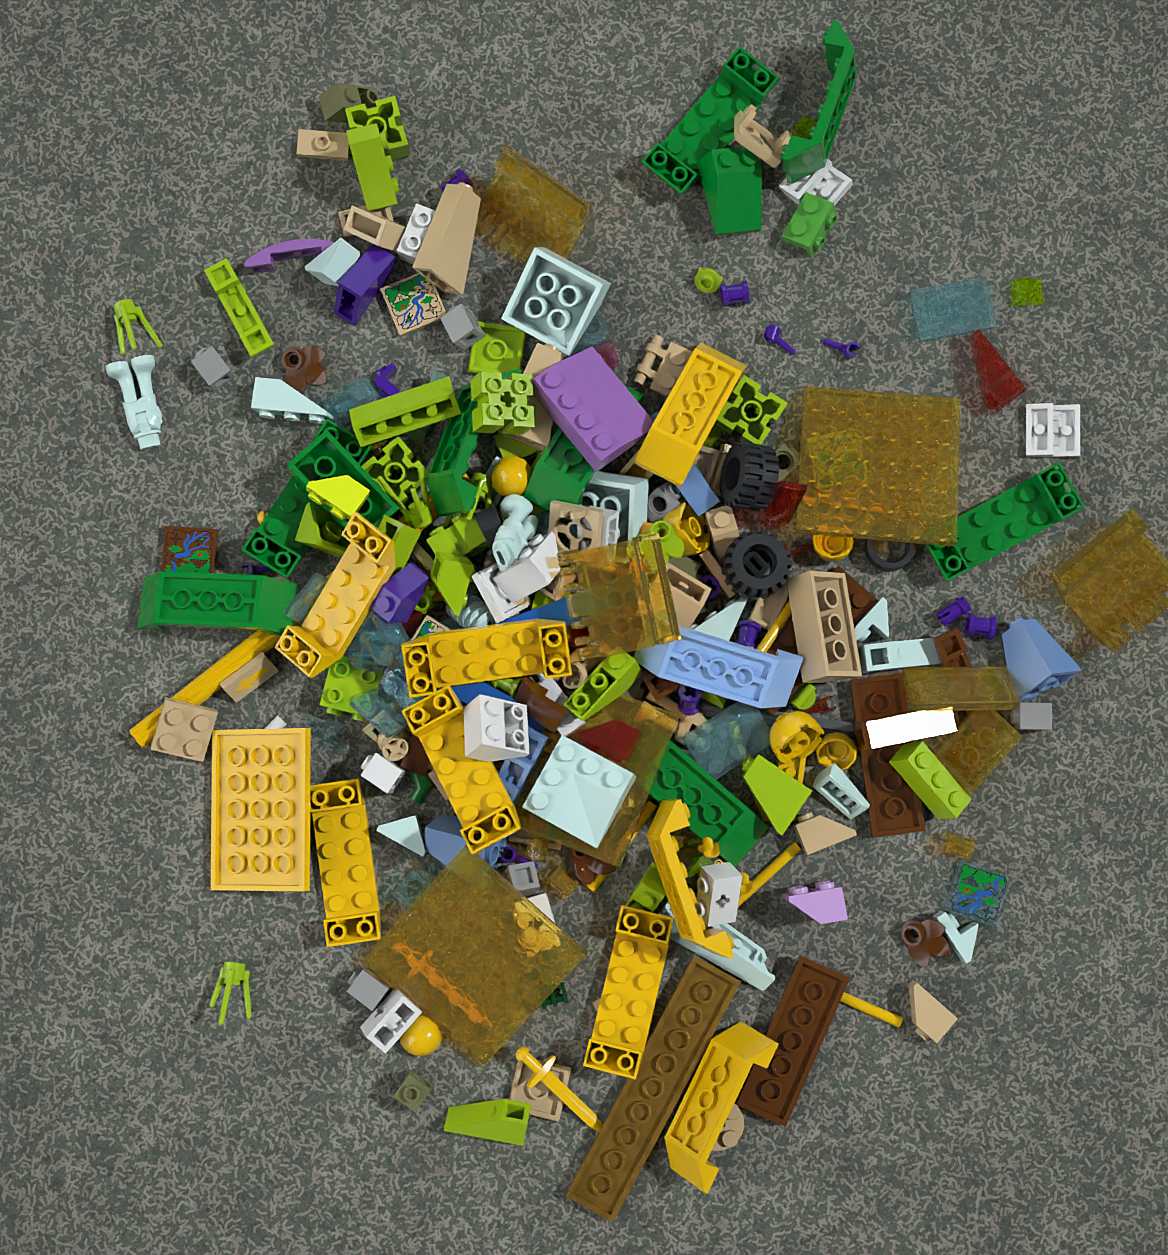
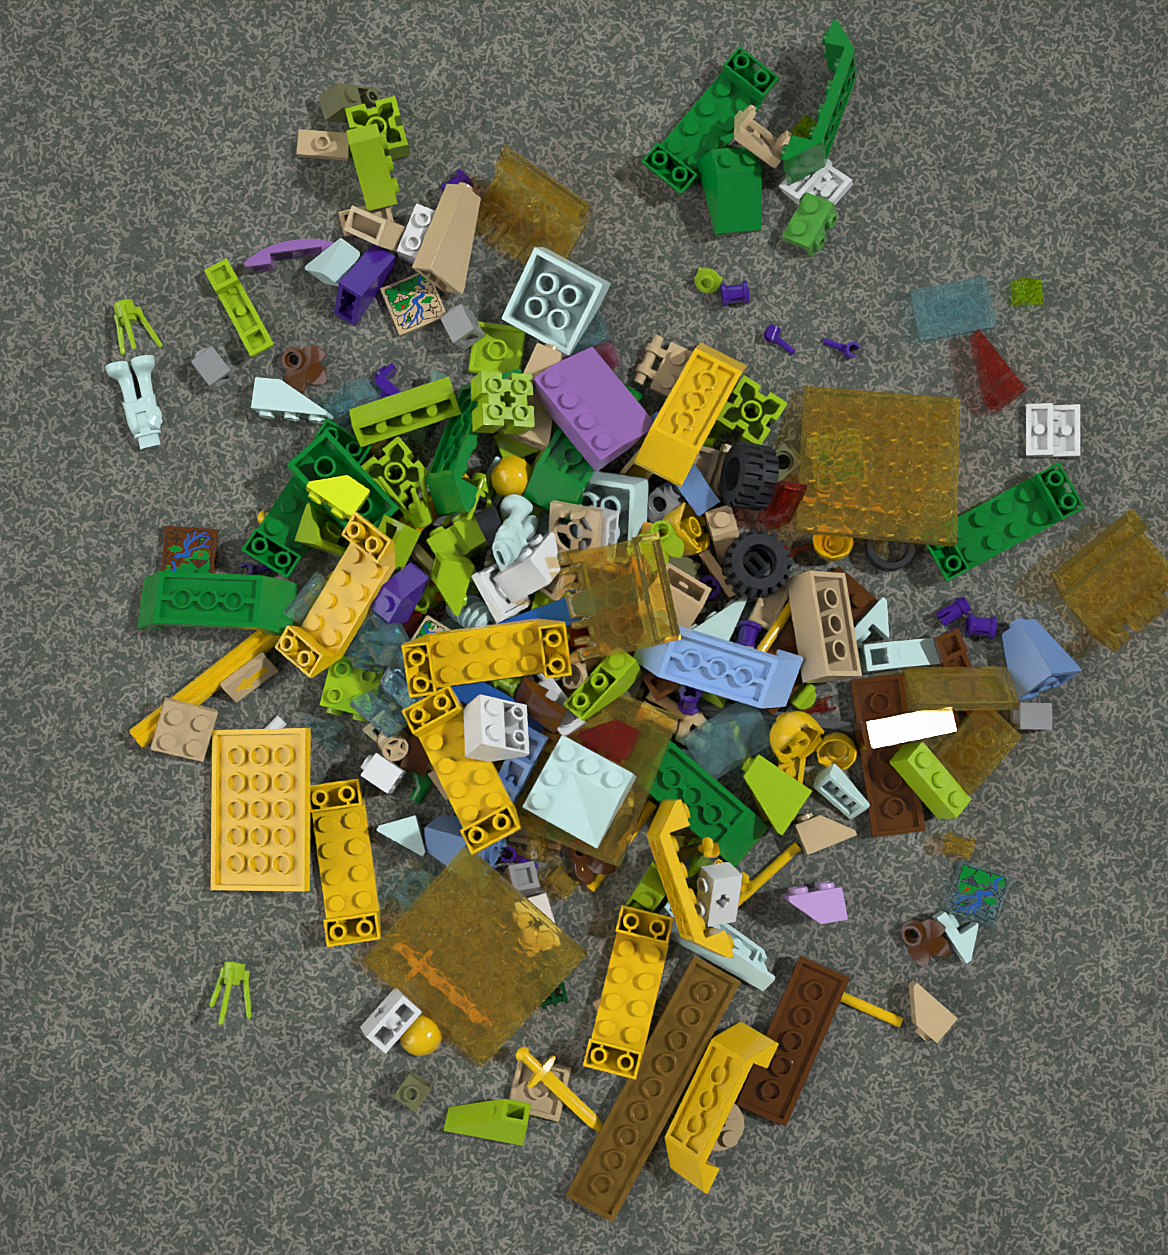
light grey brick [346,967,391,1011] -> none

